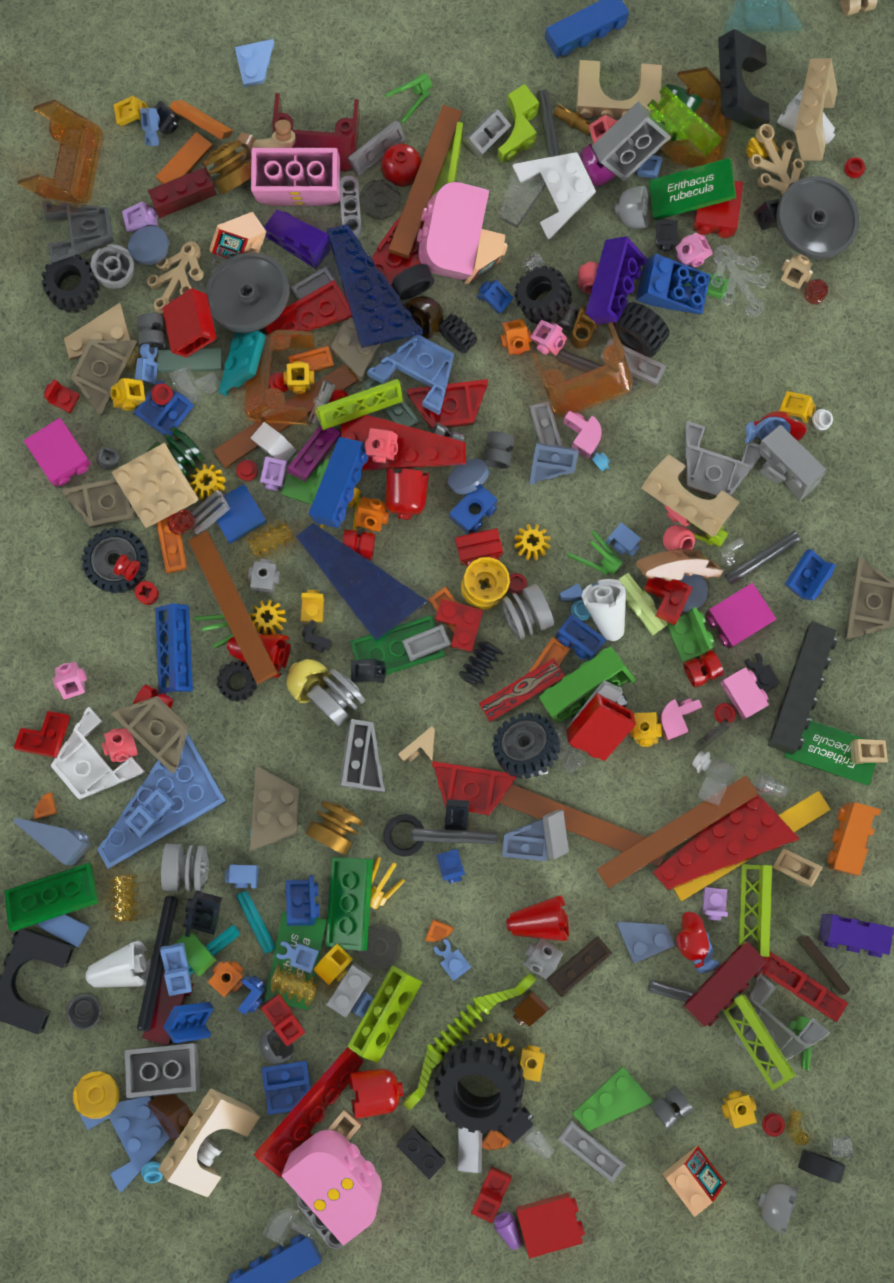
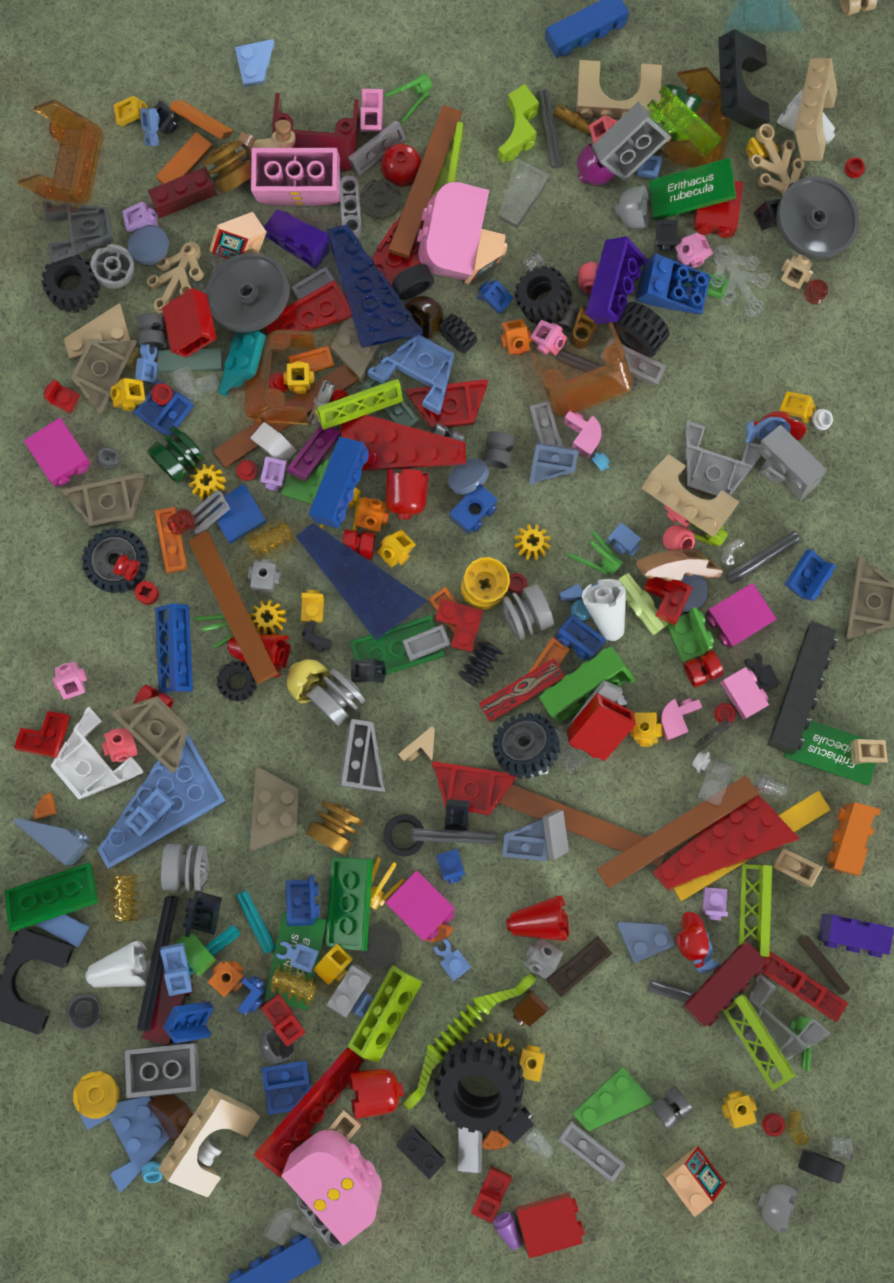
tan plate [111,443,199,528] -> none
medium blue brick [225,865,259,888] -> none
coral brick [365,428,398,463] -> none
red brick [455,528,503,568] -> none
light grey brick [462,109,511,157] -> none
white wing [513,152,596,240] -> none
none -> bright pink brick [361,89,383,132]
none -> yellow brick [377,529,416,568]
none -> dark pink brick [385,871,455,941]

